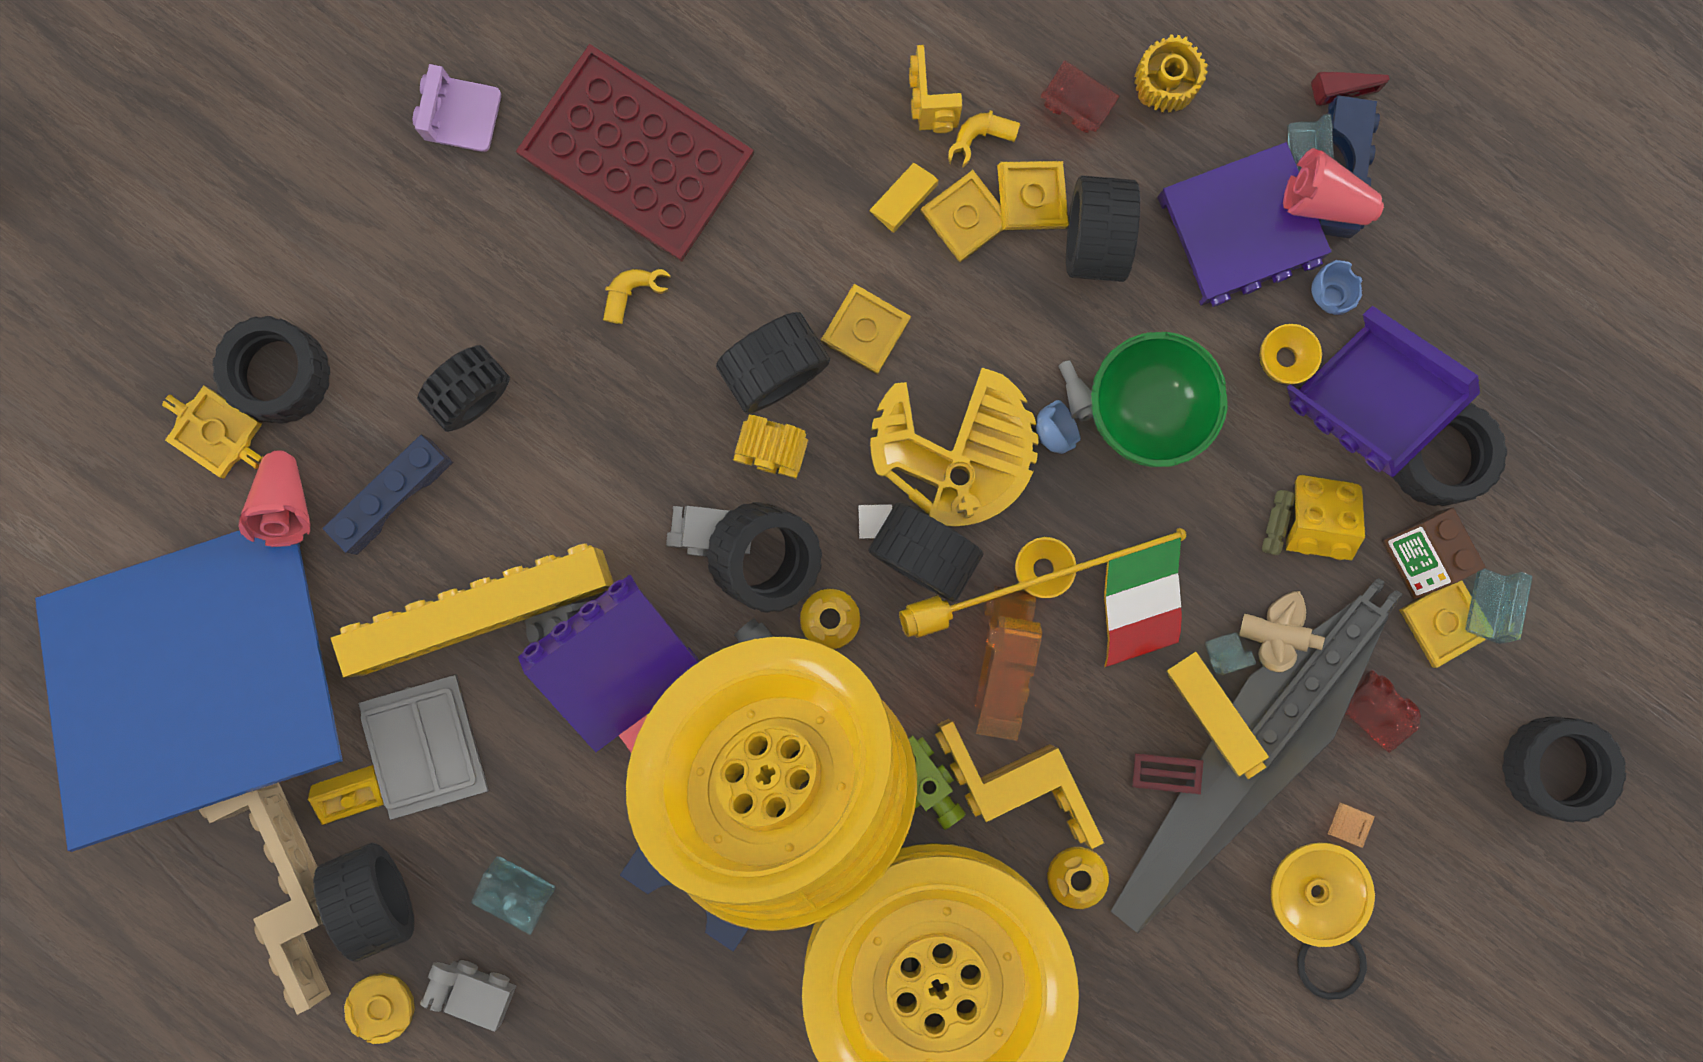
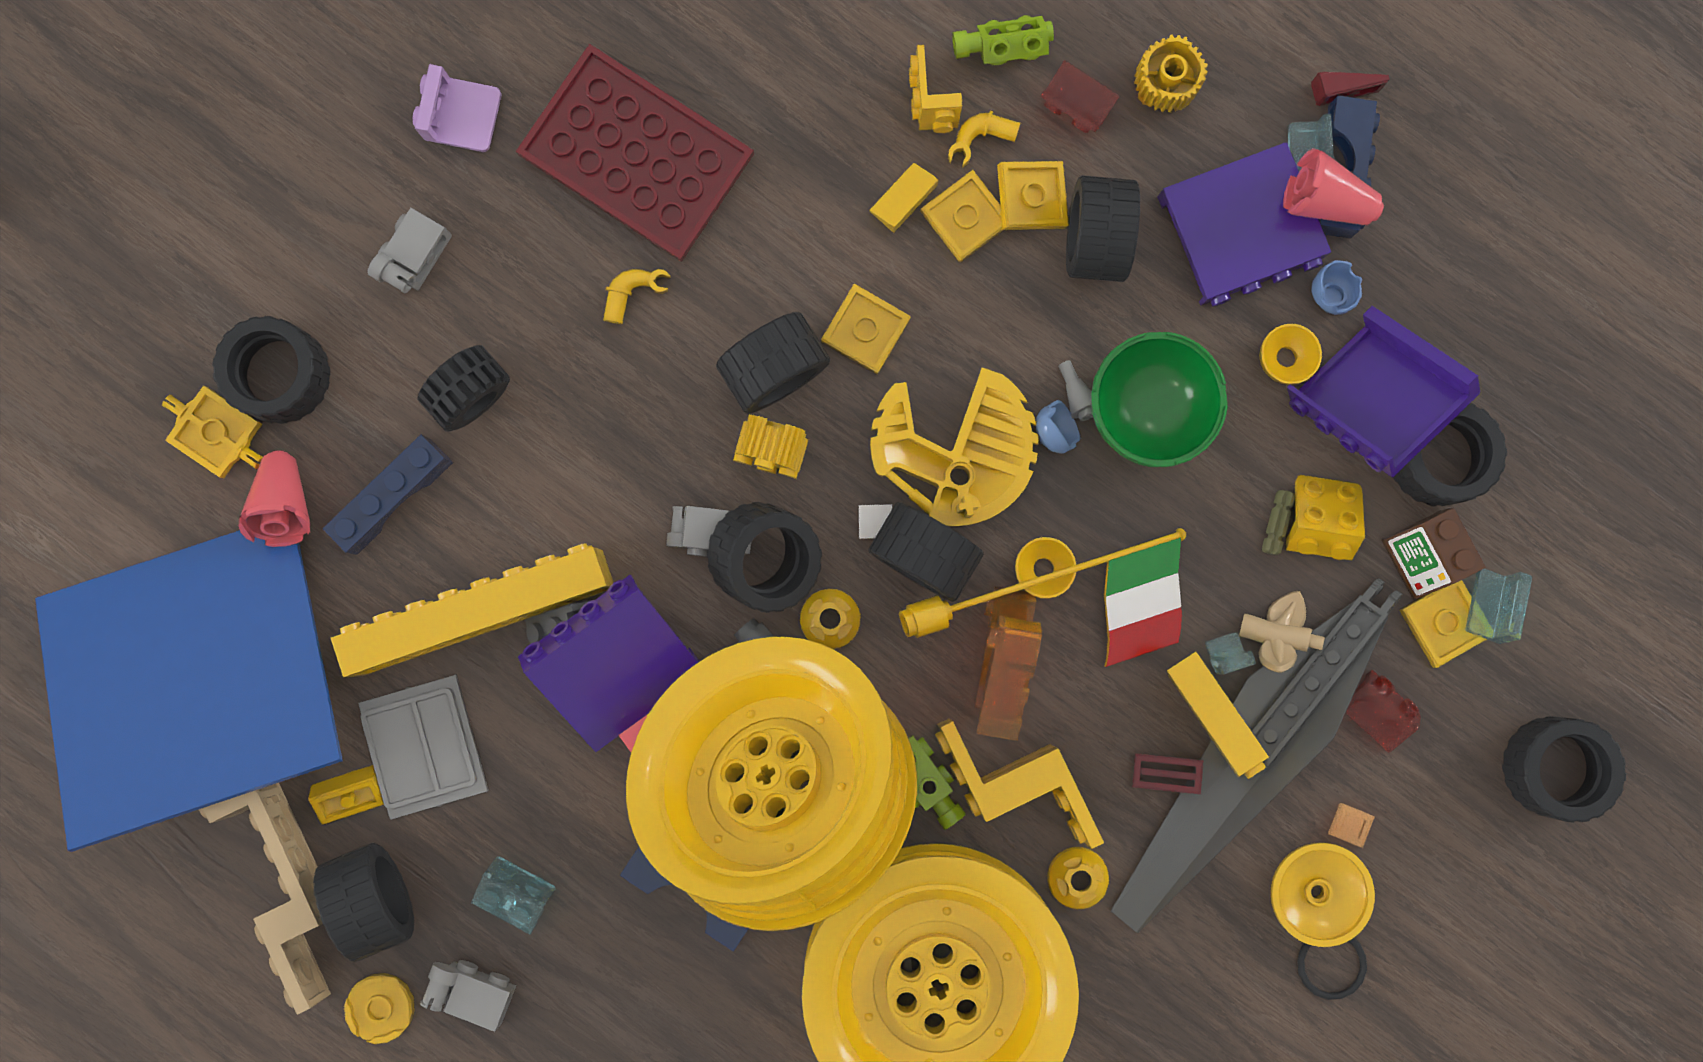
none -> light grey hinge [368,207,452,294]
none -> lime brick [952,15,1054,65]

